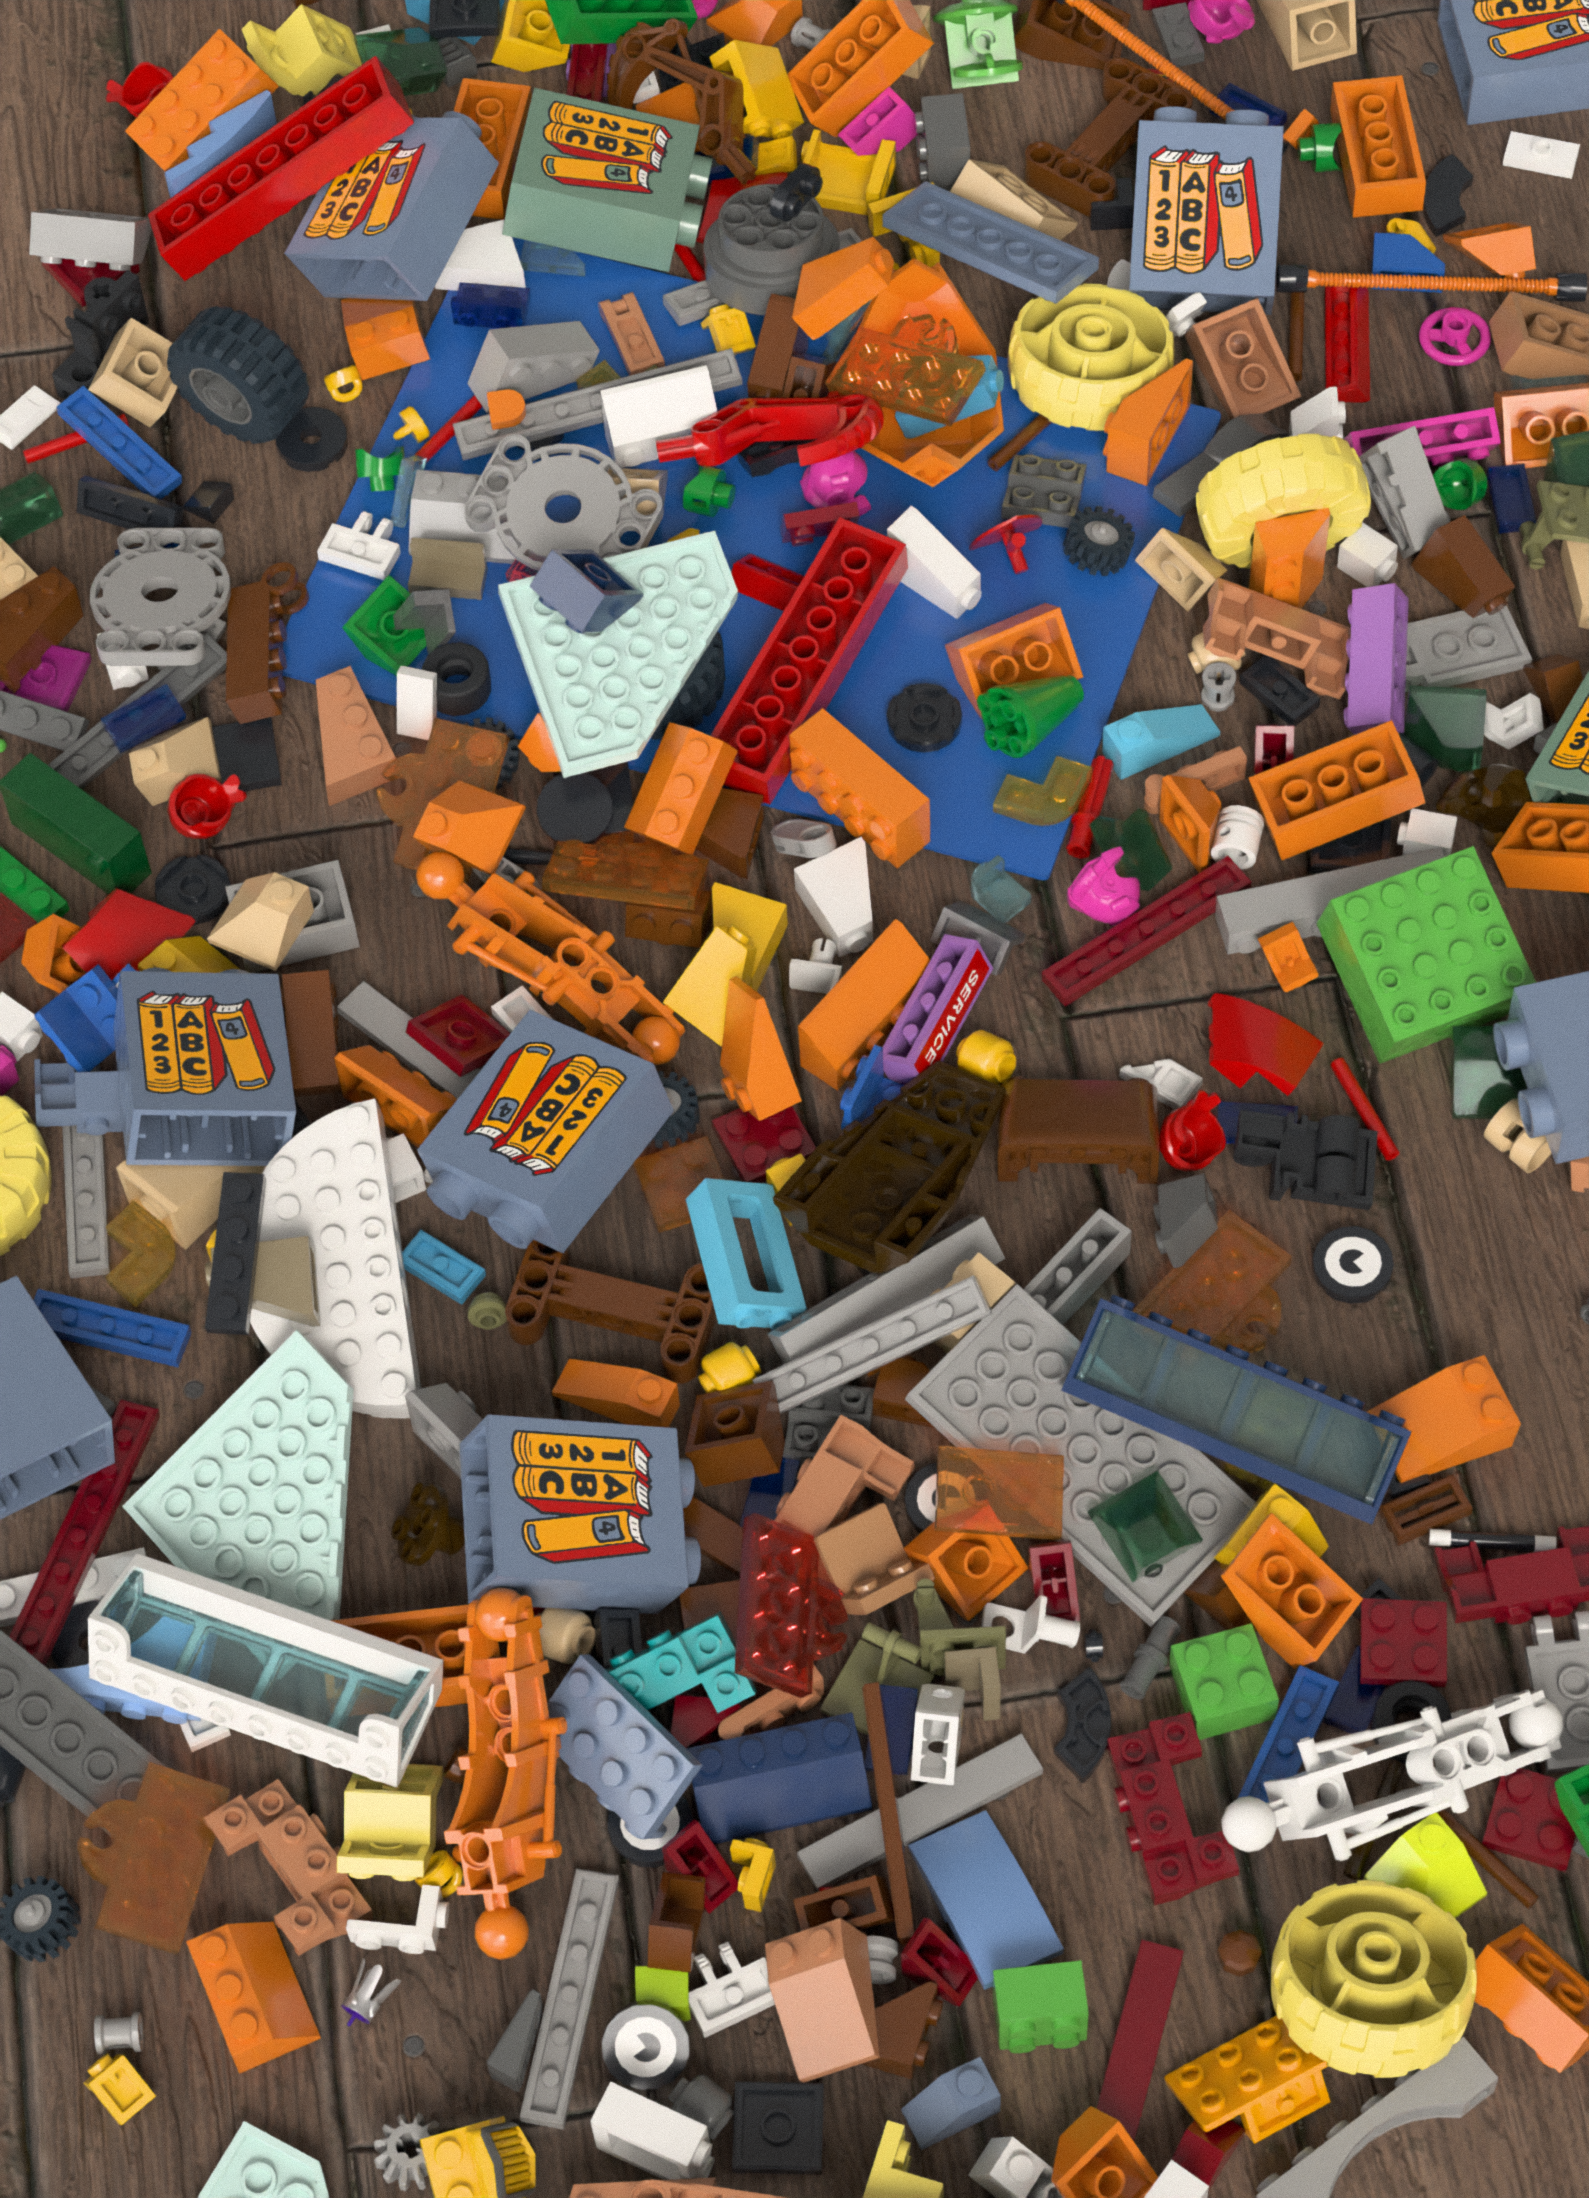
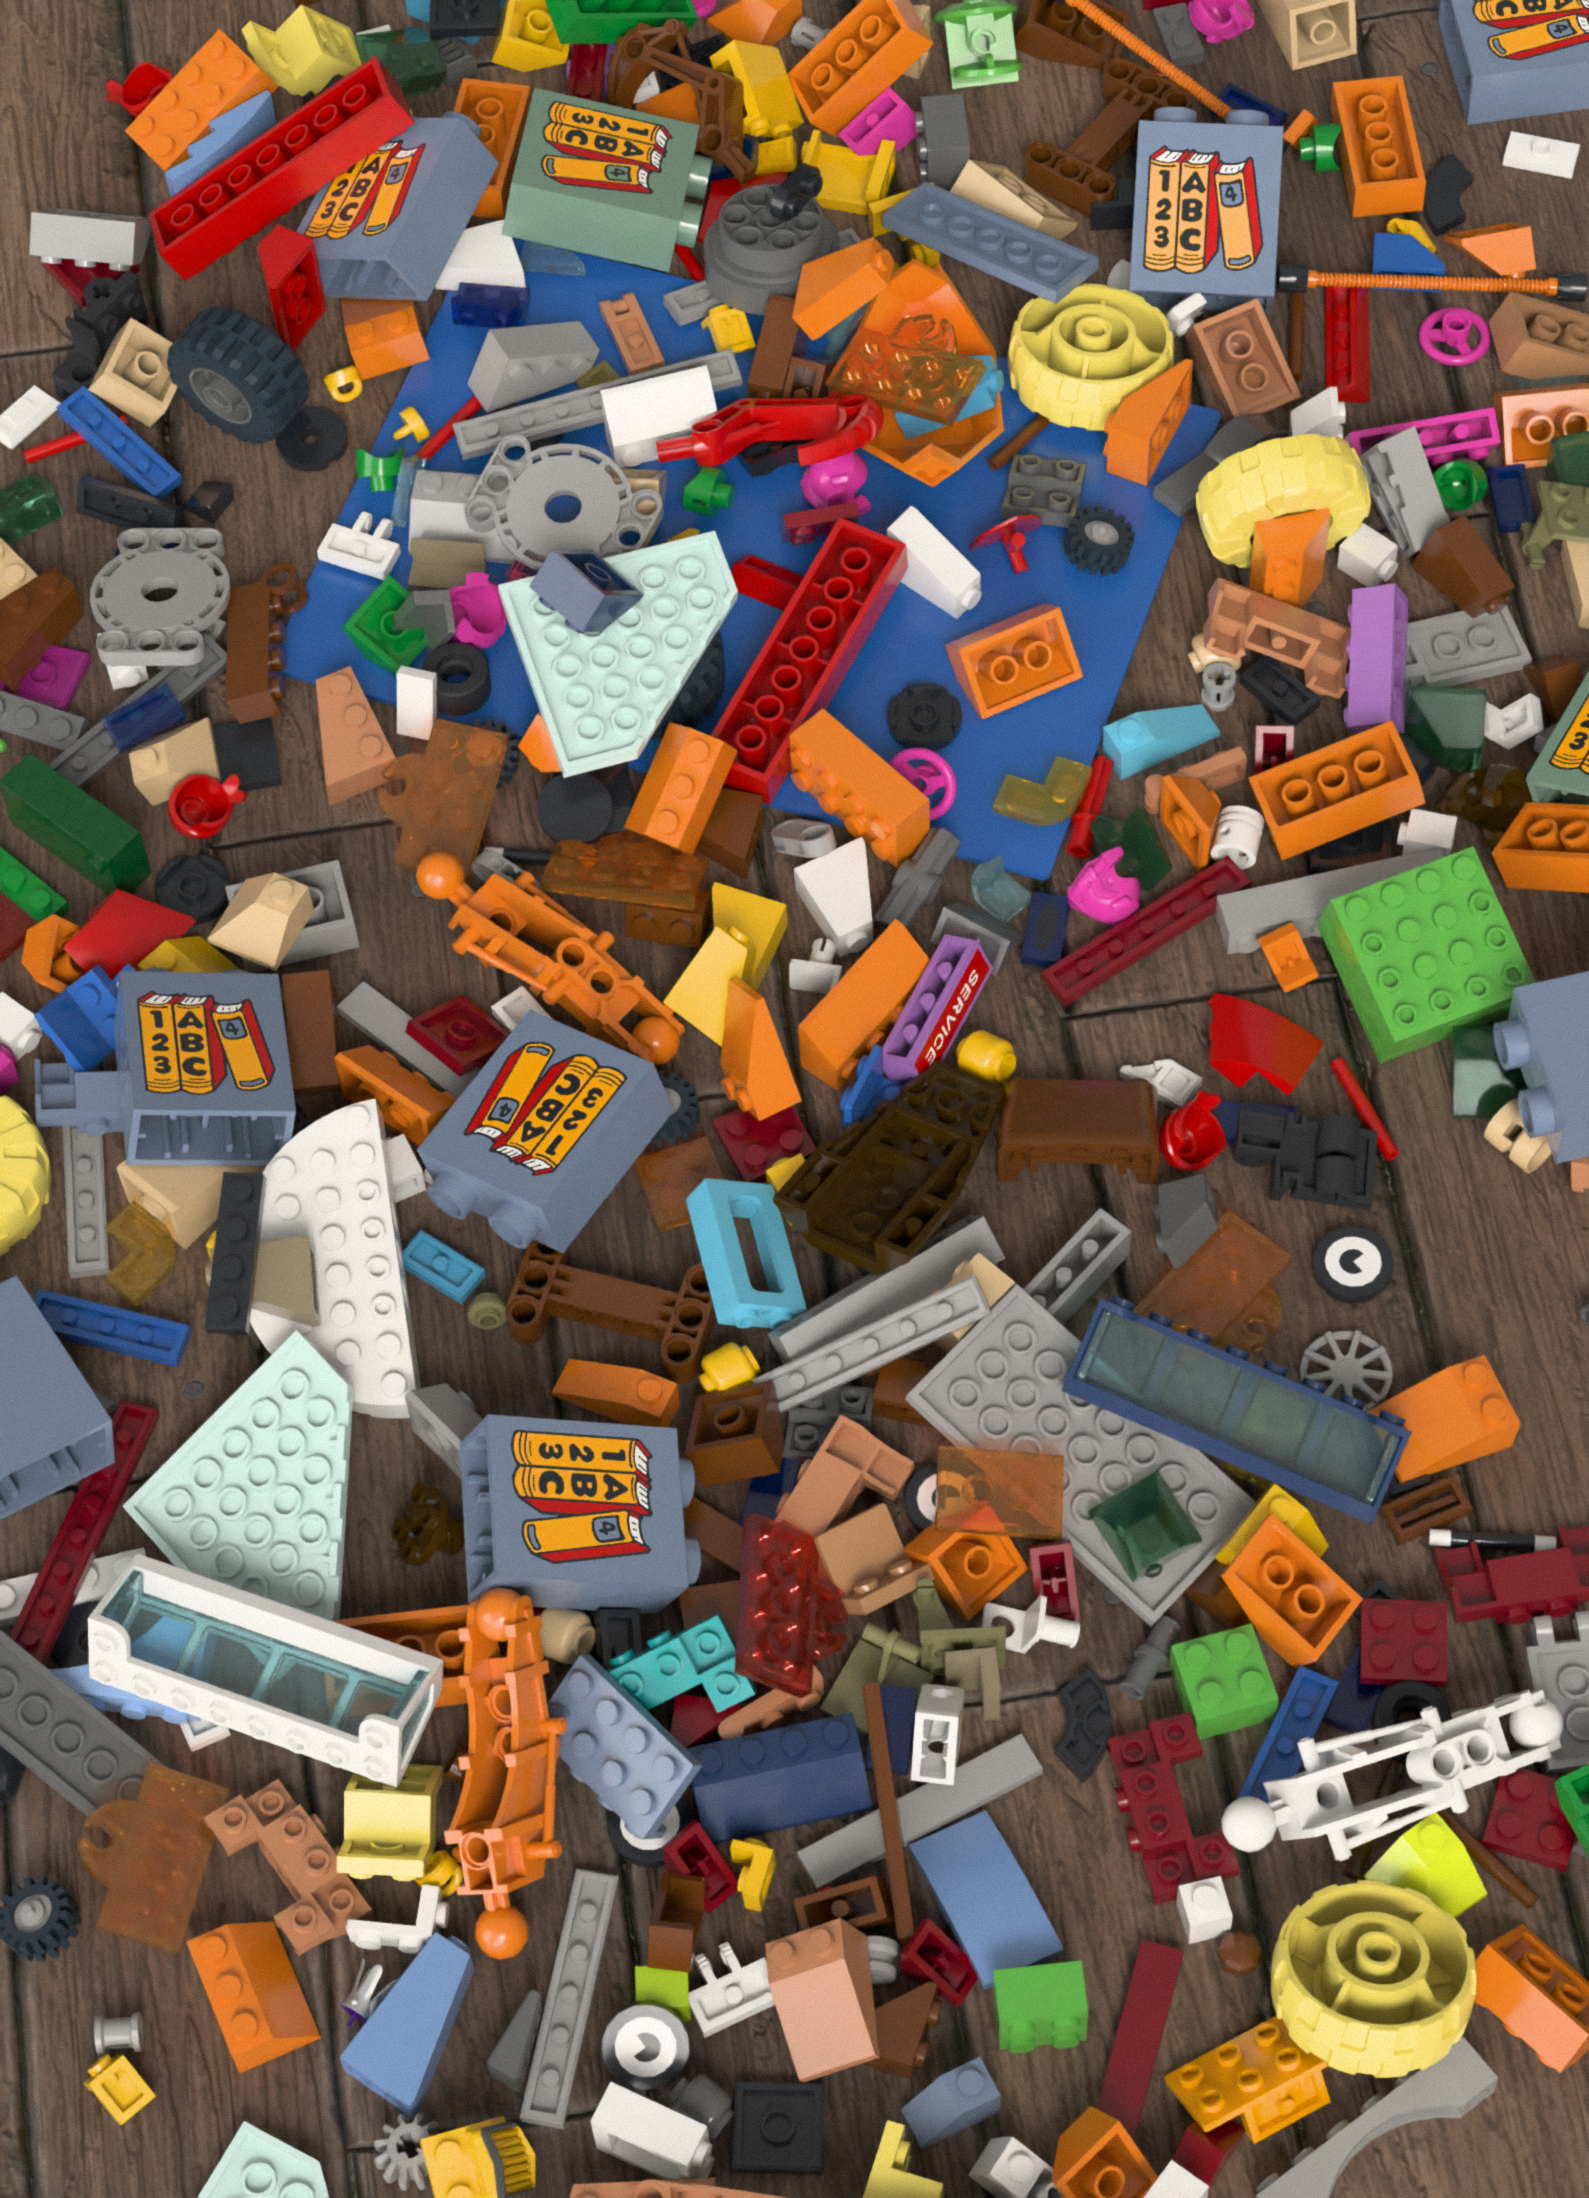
orange slope [413,780,526,875] -> none
orange tile [487,389,526,430] -> none
green cone [977,675,1084,758] -> none
black piece [1084,1629,1103,1662] -> none
tan slope [1135,528,1227,612] -> none
none -> red slope [258,224,327,351]
none -> medium blue slope [339,1932,475,2119]
none -> dark pink helmet [447,572,507,649]
none -> dark grey piece [873,827,961,933]
none -> dark pink piece [889,748,957,821]
none -> clear blue tile [1021,892,1071,968]
none -> white brick [1176,1876,1233,1944]
none -> light grey wheel [1300,1330,1393,1415]

